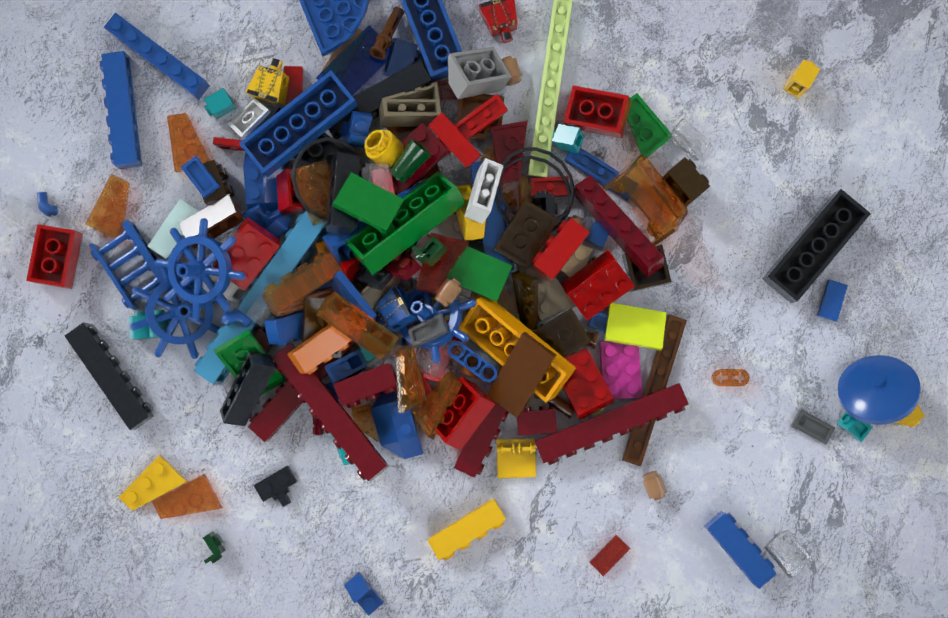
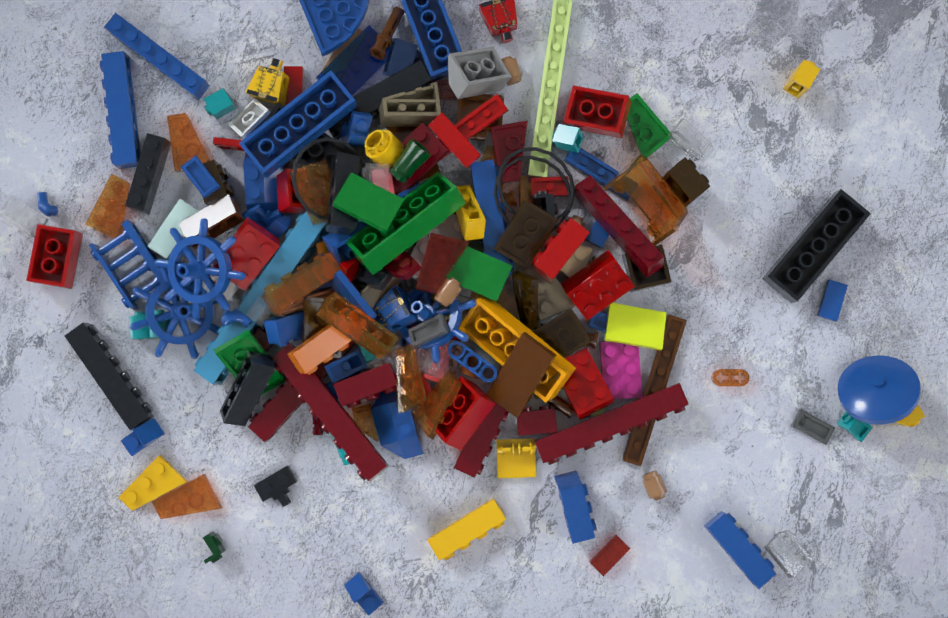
dark green bracket [411,236,448,267] -> none
white brick [464,158,503,224] -> none
none -> blue slope [121,418,165,456]
none -> black brick [125,133,171,215]
none -> blue wedge [554,470,597,544]

